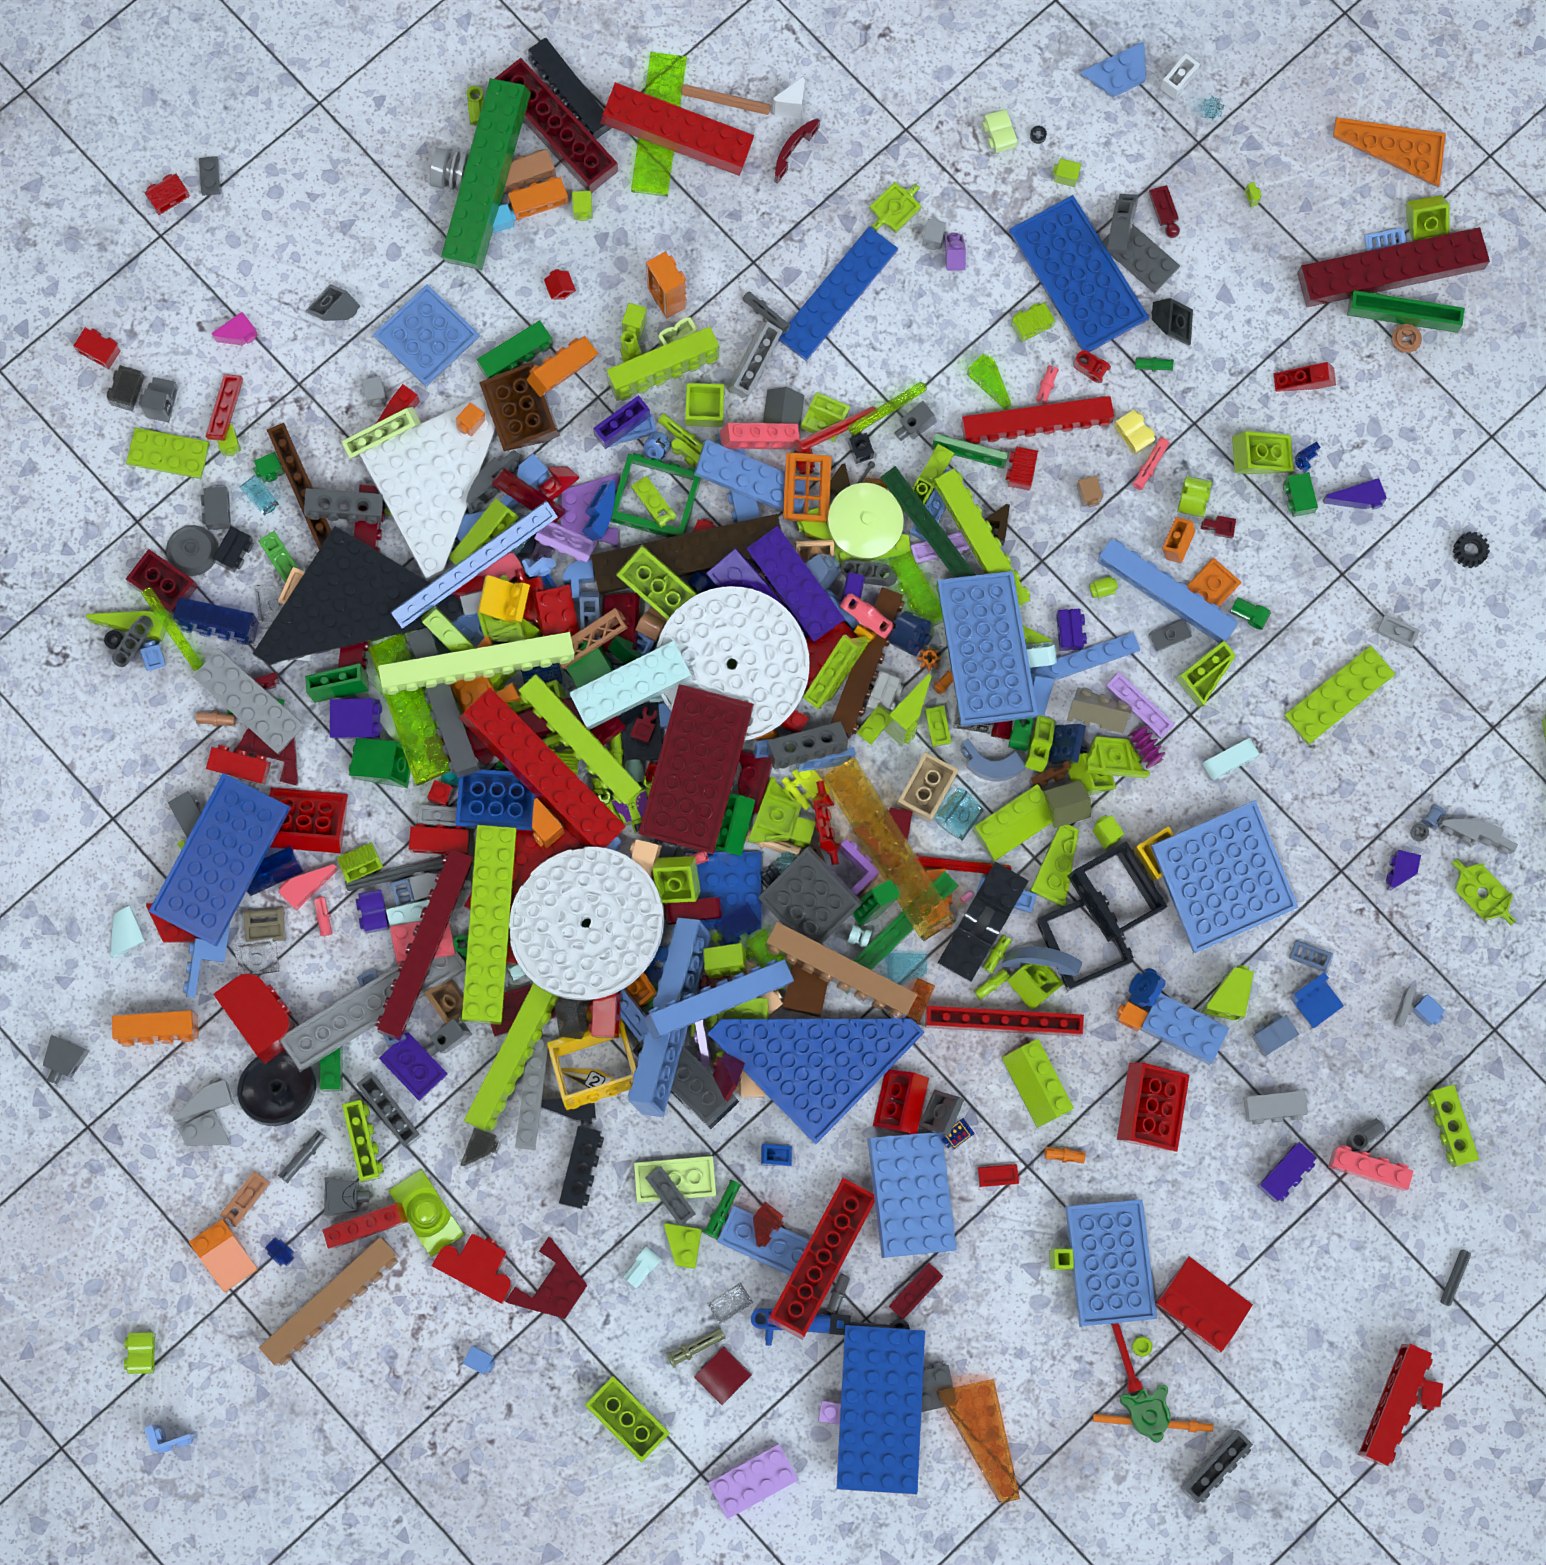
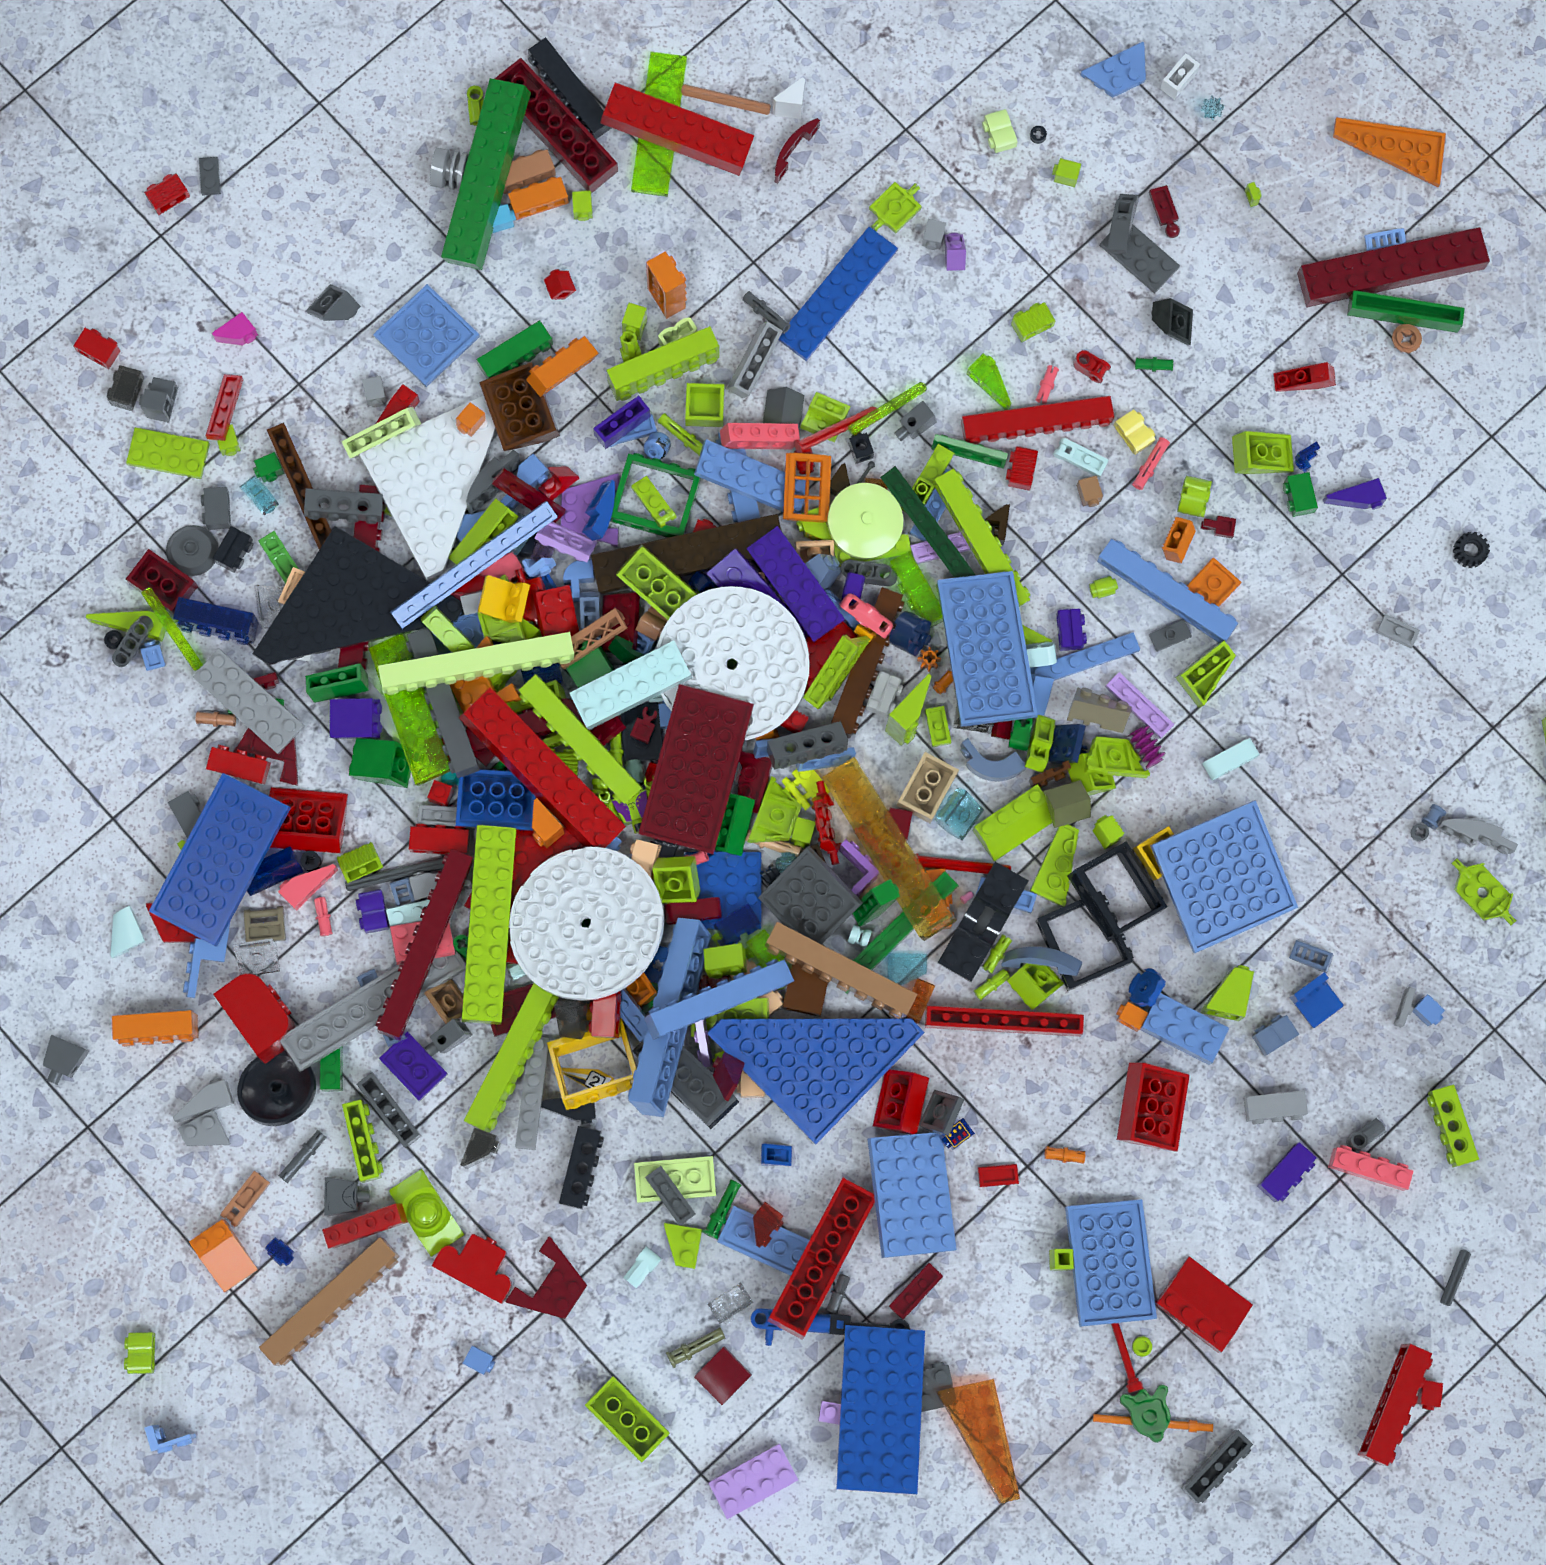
lime plate [672,438,700,467] -> none
lime plate [857,703,891,745] -> none
lime slope [1002,1038,1074,1128] -> none
blue plate [1009,195,1149,352] -> none
green piece [1230,597,1271,630] -> none
lime plate [1284,646,1396,745] -> none
dark purple slope [1386,850,1421,891] -> none
lime slope [1406,195,1449,242] -> none
none -> black wheel [300,851,322,872]
none -> light aqua plate [1053,438,1109,478]

